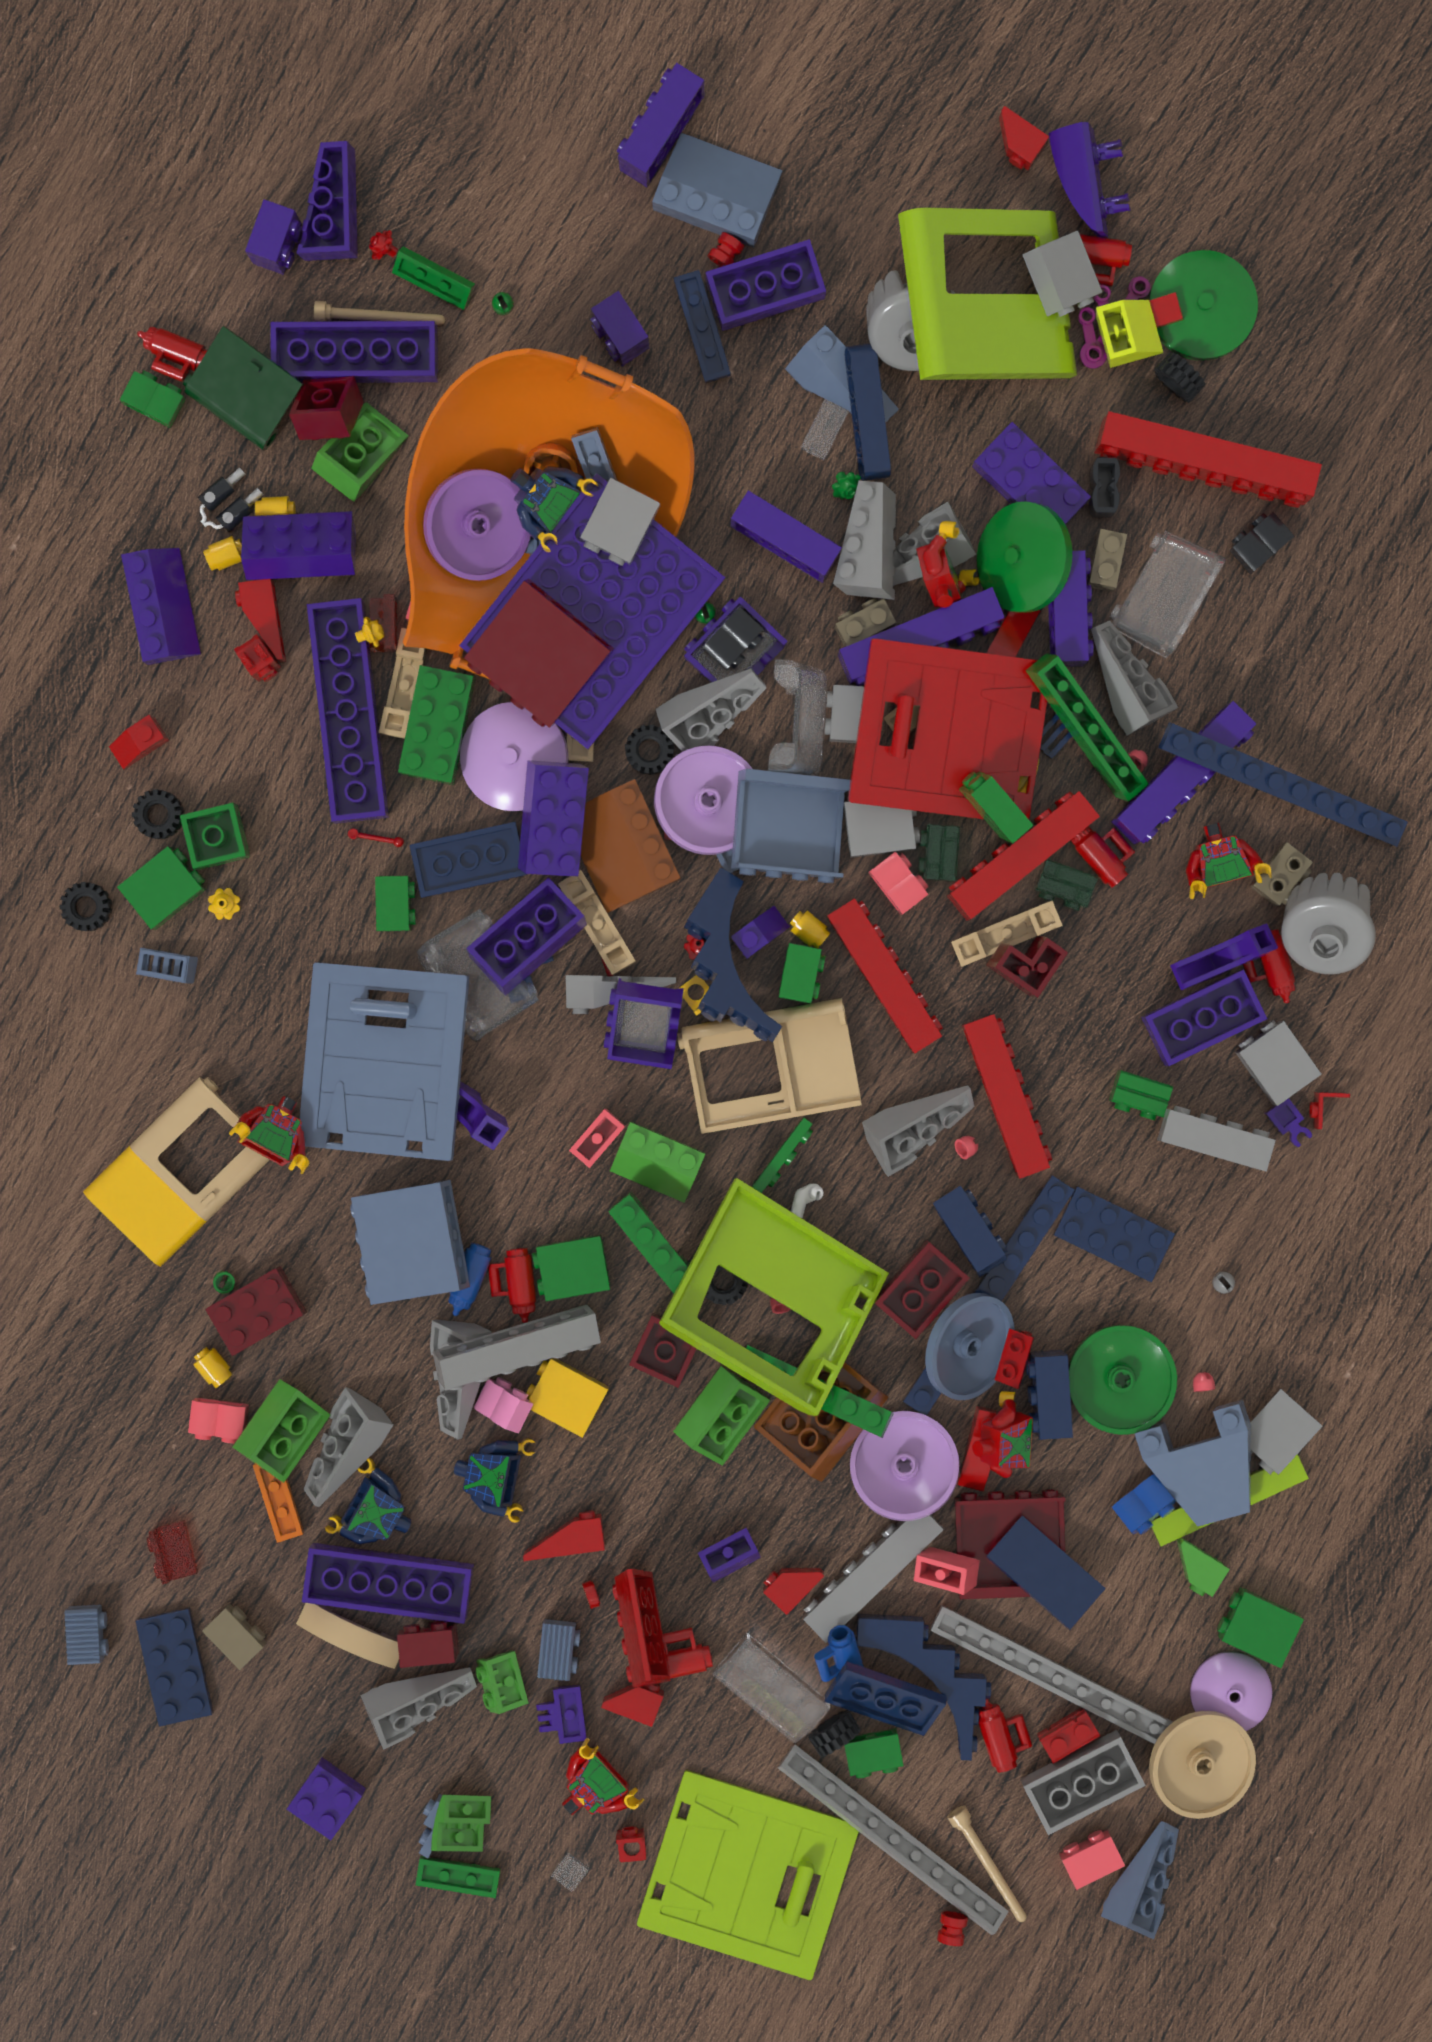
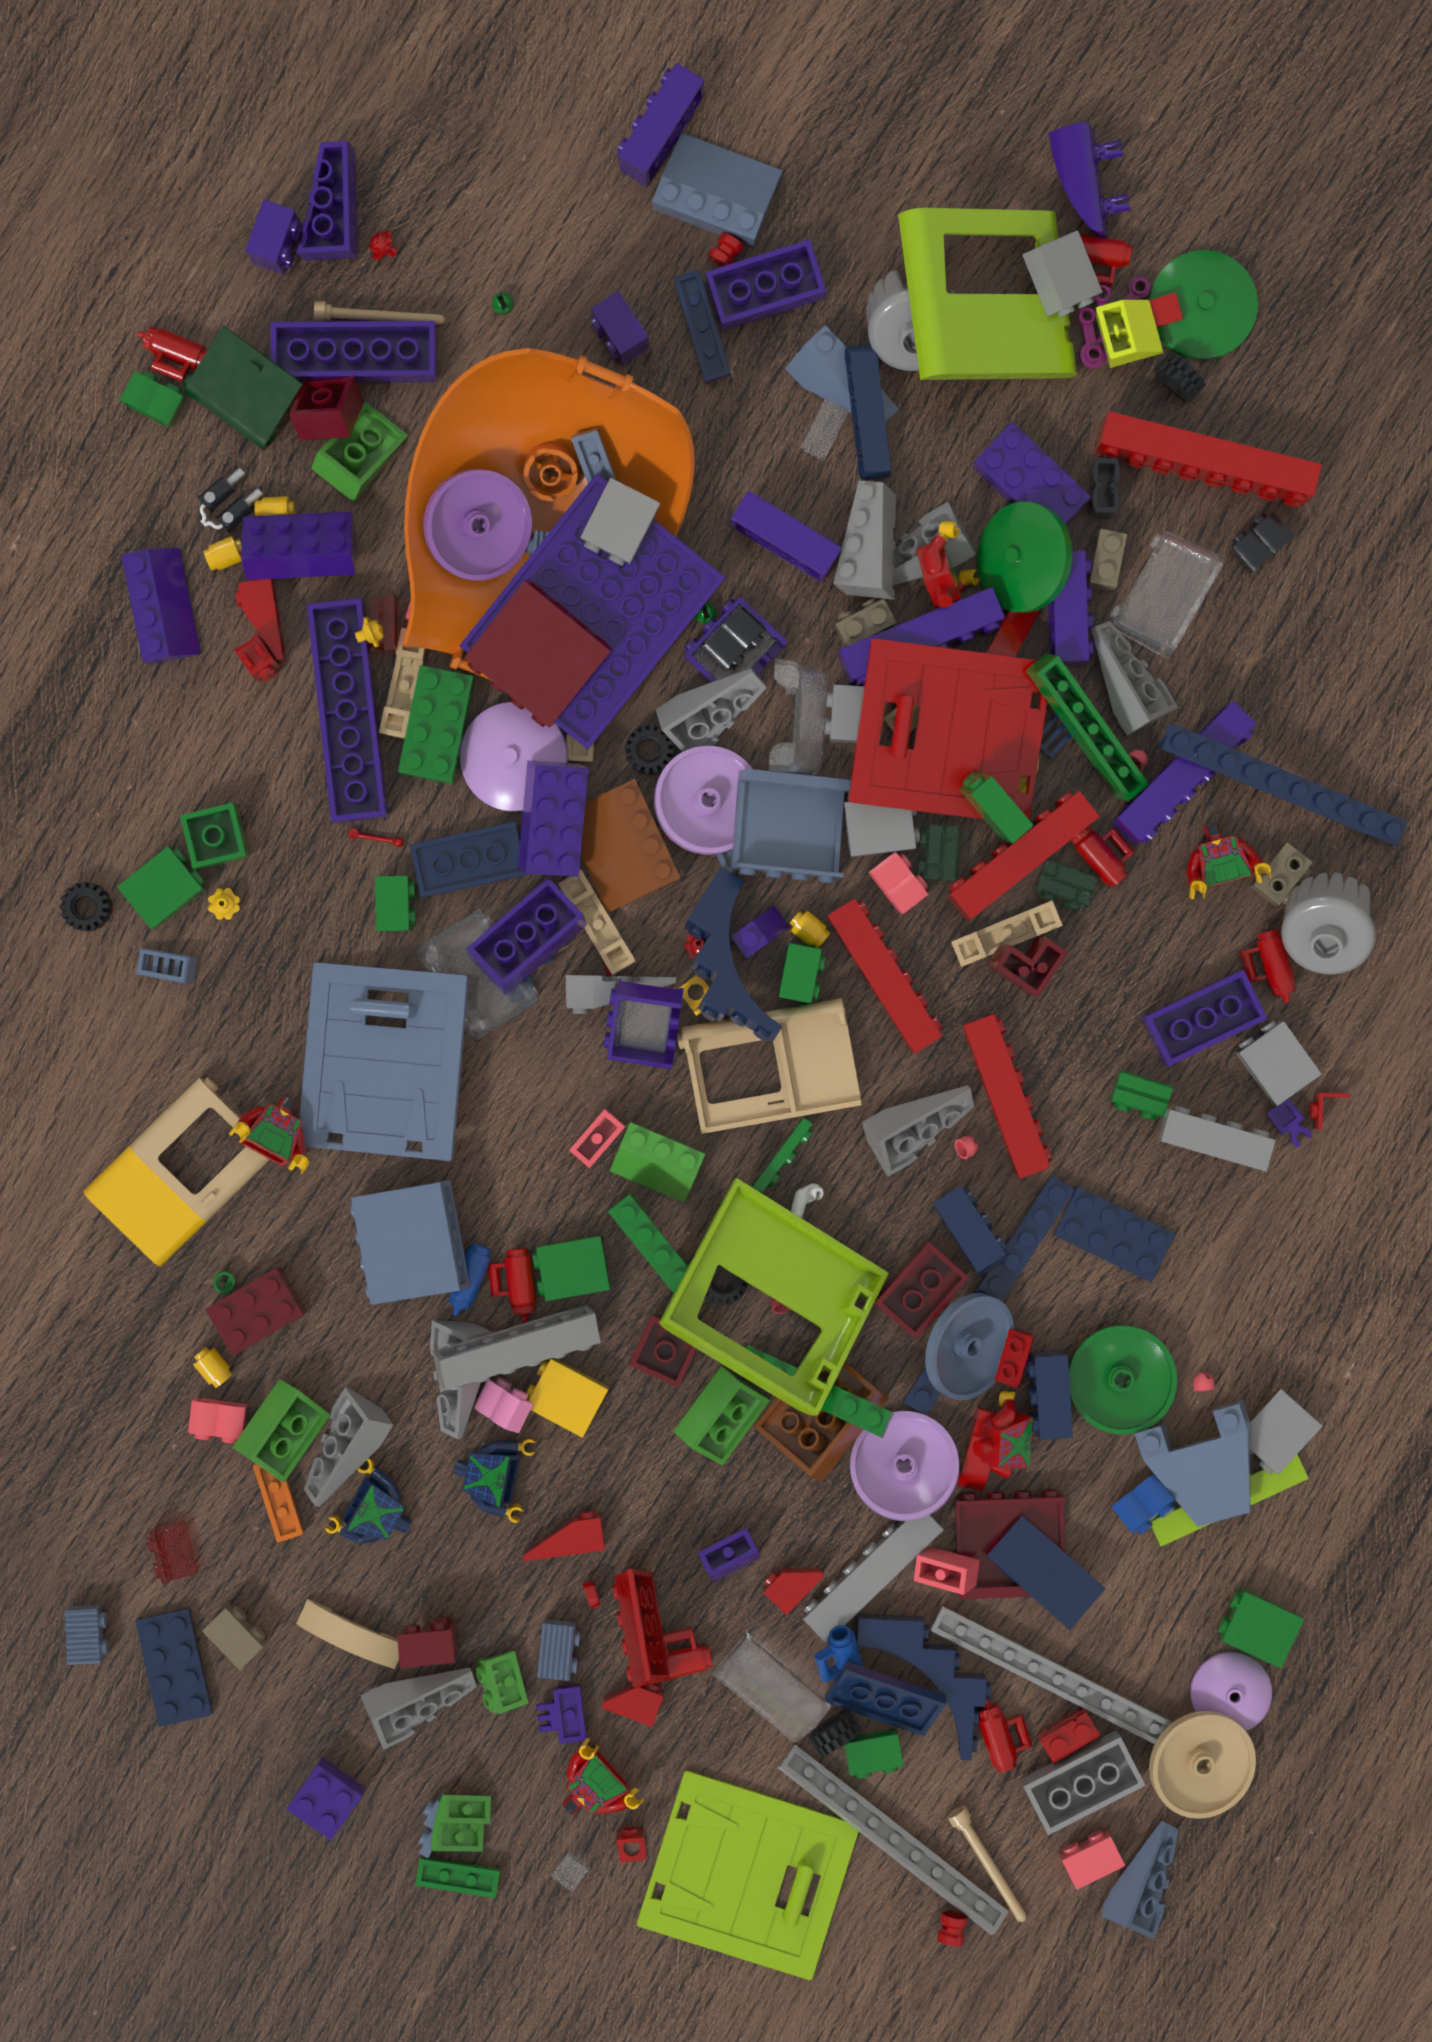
red slope [109,715,169,770] -> none
black tyre [132,789,184,839] -> none
dark purple brick [302,1543,474,1624] -> none
green plate [392,246,475,310] -> none
dark purple arch [457,1081,509,1150] -> none
torso [511,466,599,552] -> none
green plant [832,472,861,500] -> none
red slope [999,106,1049,171] -> none
dark purple arch [1170,923,1278,990] -> none
bright green slope [1177,1537,1230,1597] -> none
light grey hinge [1212,1271,1235,1294] -> none

